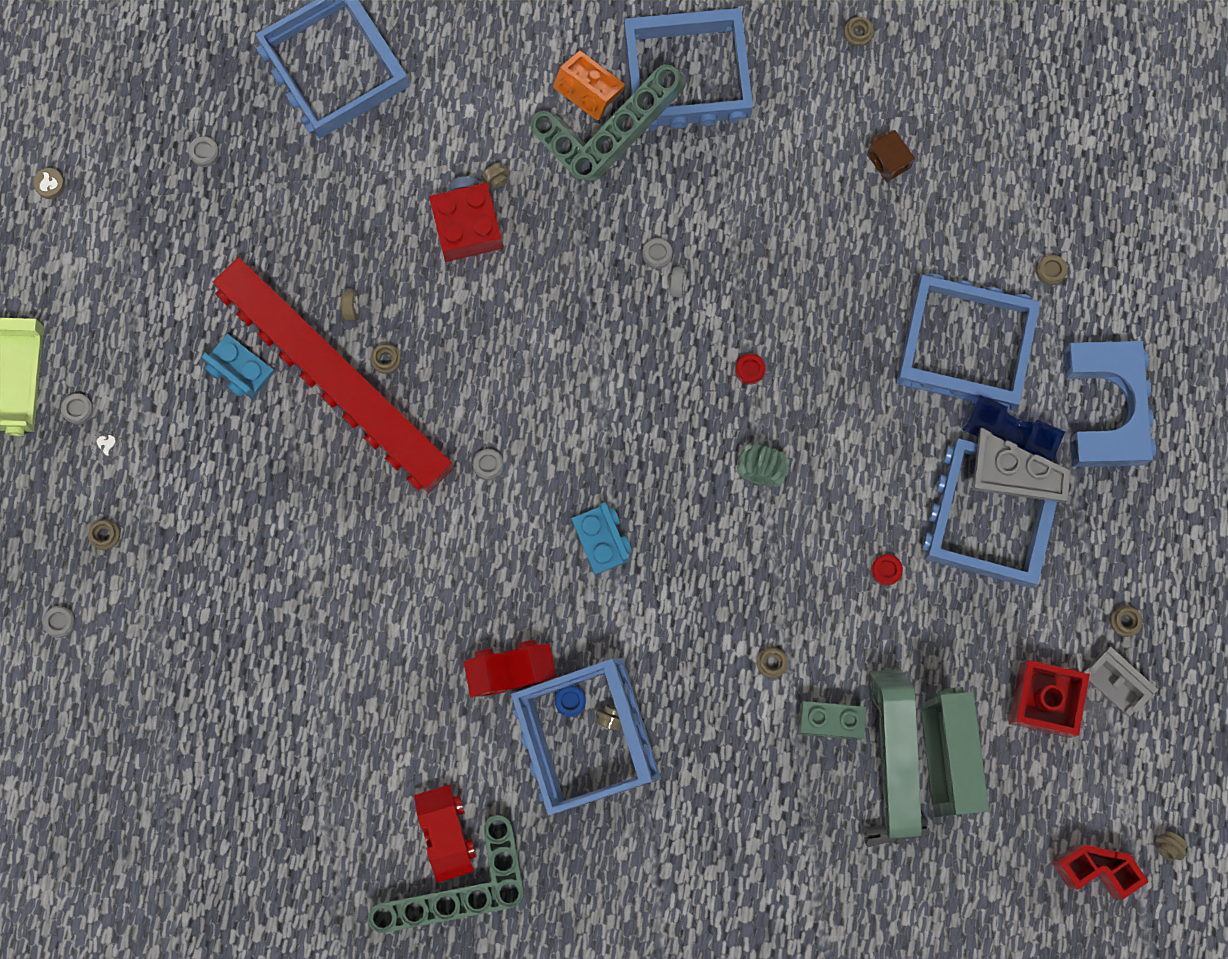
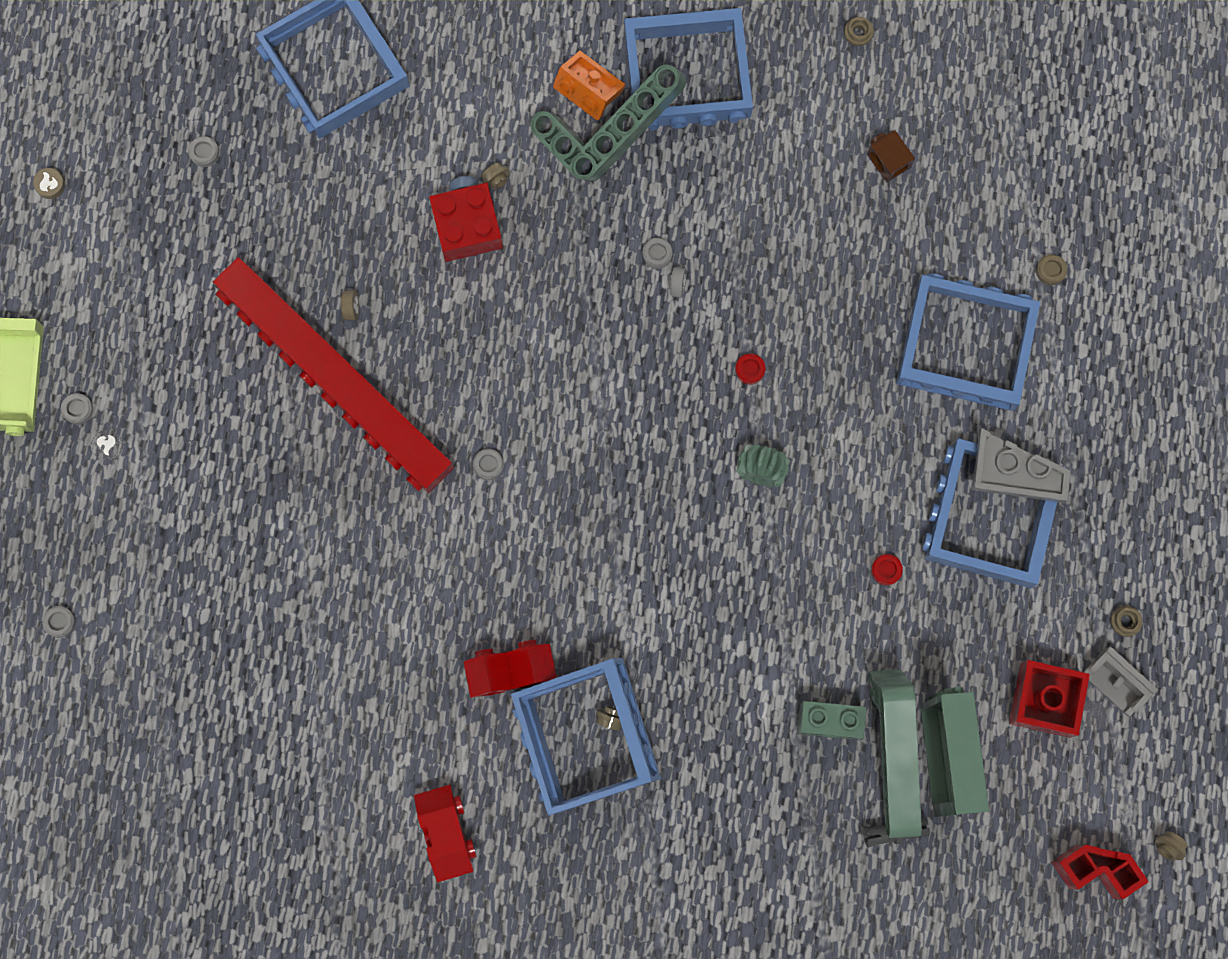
dark tan plate [88,519,120,550] -> none
dark azure bracket [201,333,275,400] -> none
sand green beam [368,815,524,933] -> none
dark tan plate [370,343,401,374] -> none
blue tile [555,686,586,717] -> none
dark azure bracket [571,502,632,576] -> none
dark tan plate [757,647,788,678] -> none
clear blue arch [962,395,1065,461] -> none
medium blue arch [1064,341,1156,467] -> none

